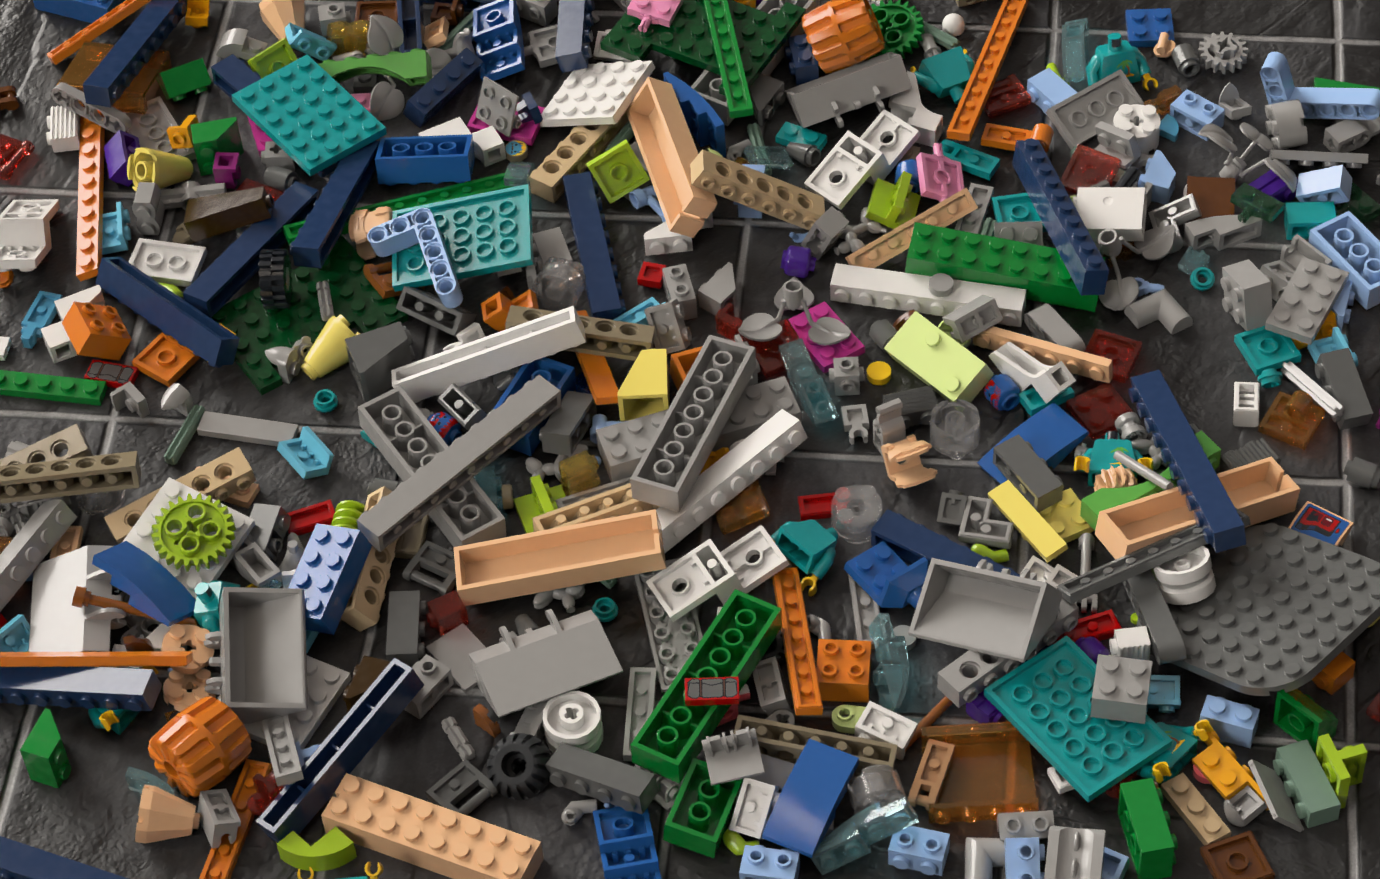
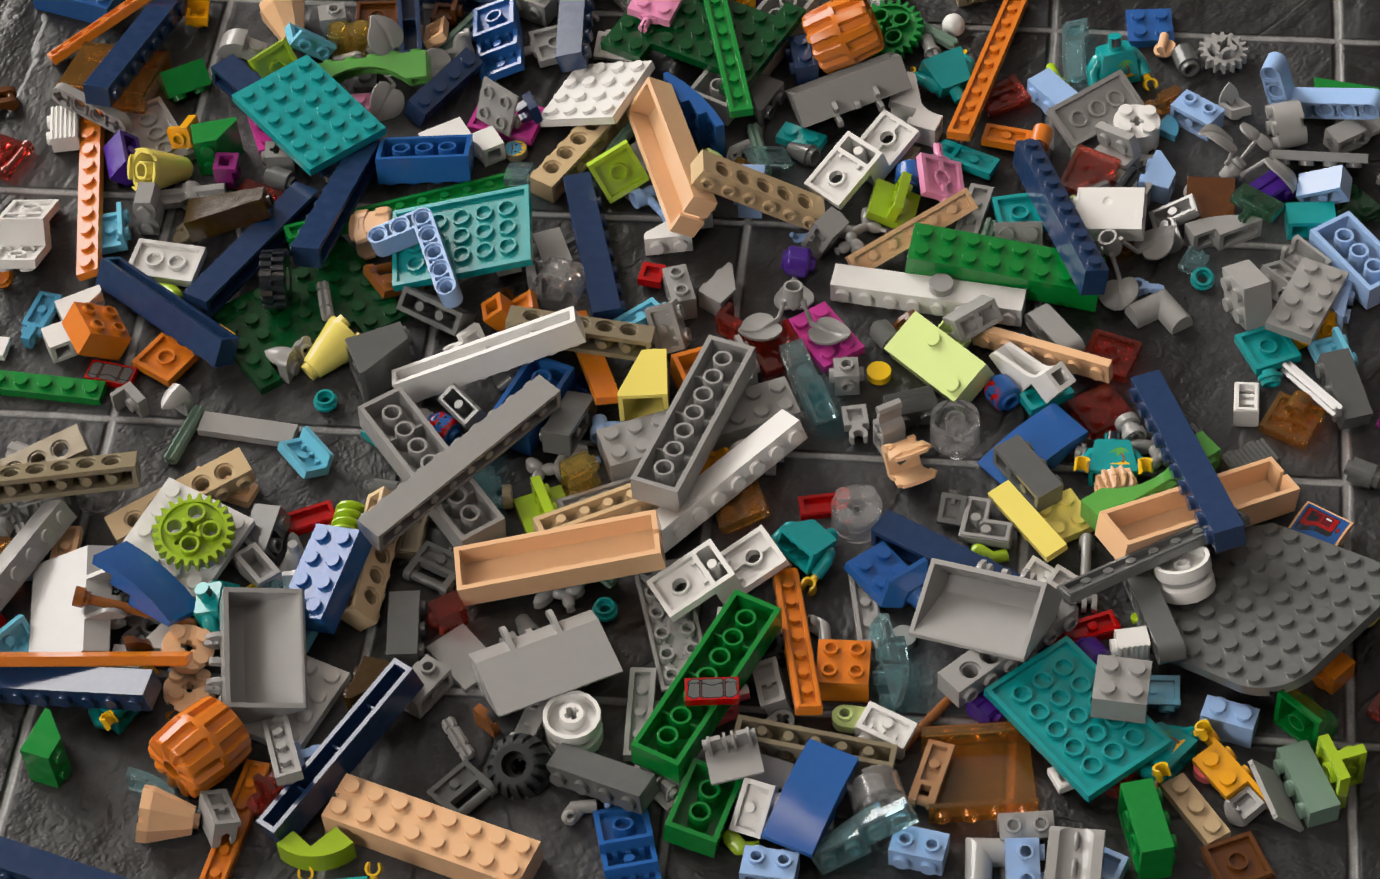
light grey bar [1113,450,1174,490] -> none

